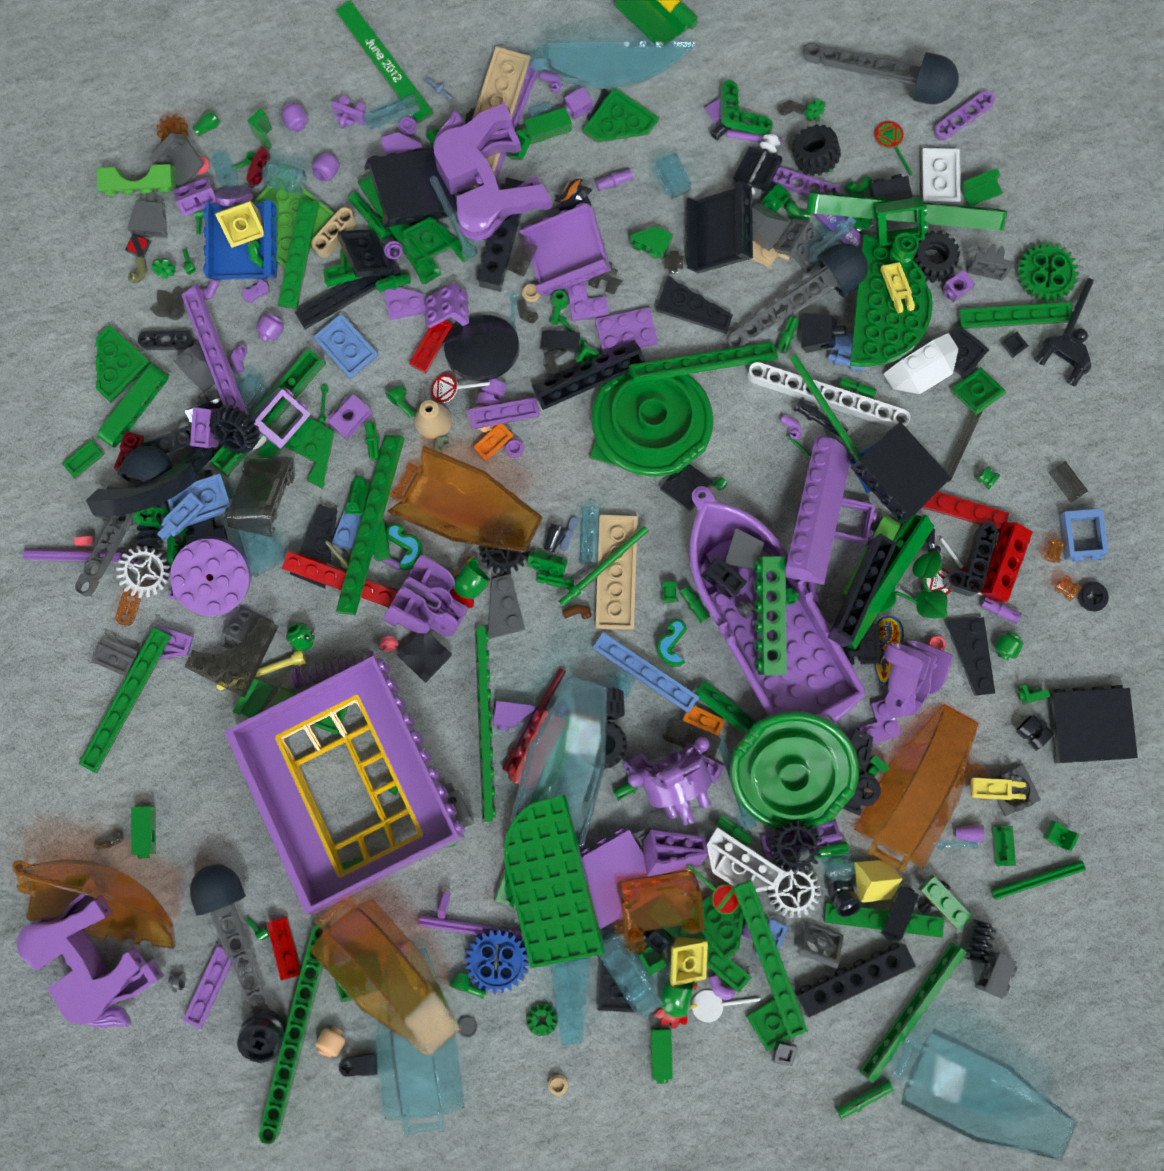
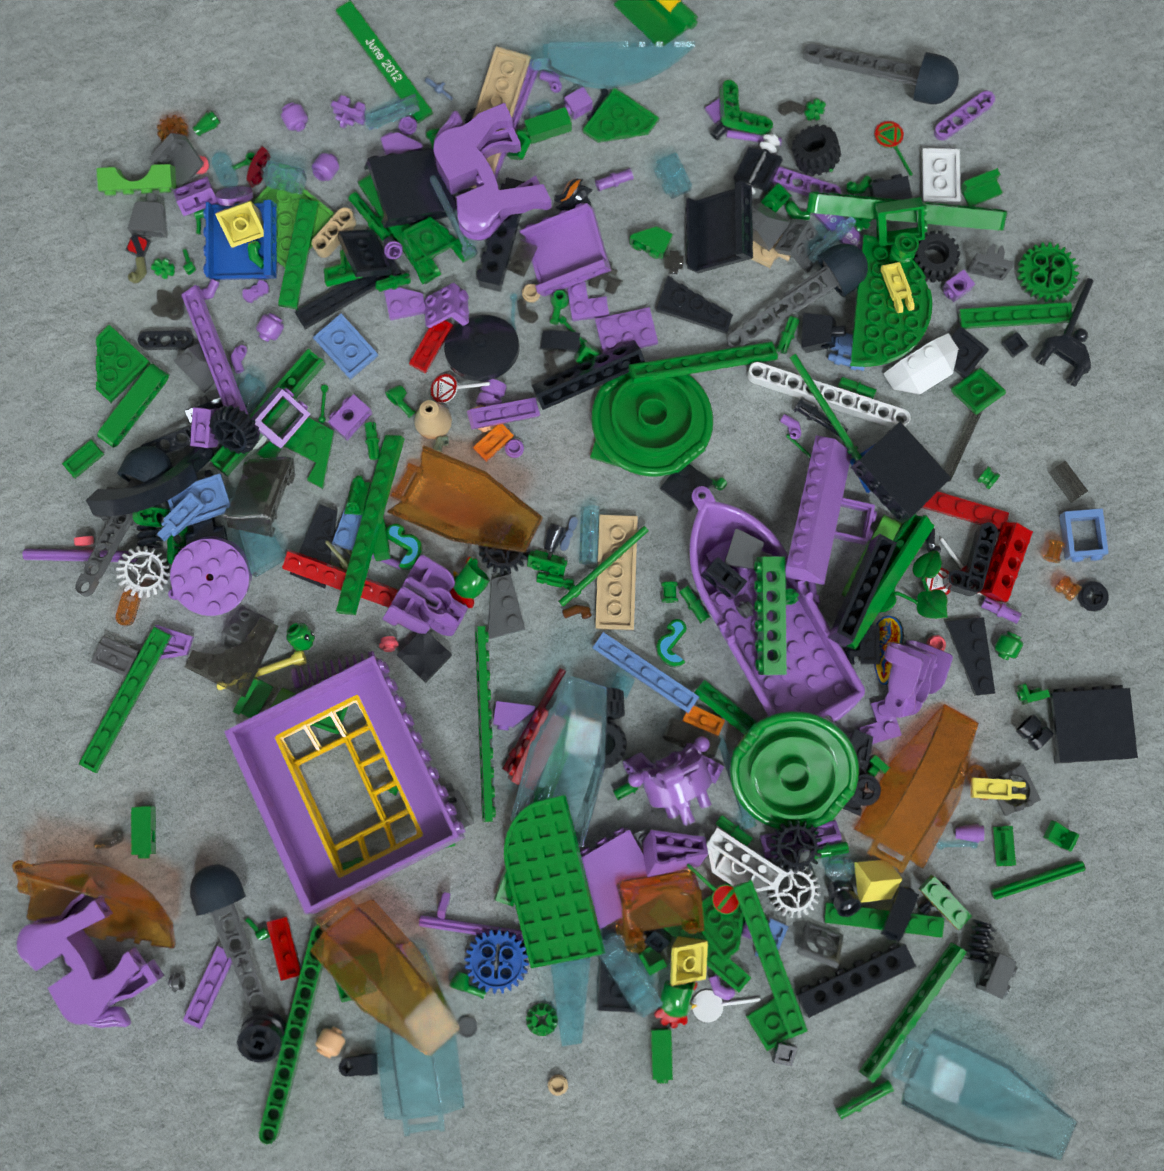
dark red slope [114,431,144,471] -> none
green panel [247,108,272,150] -> none

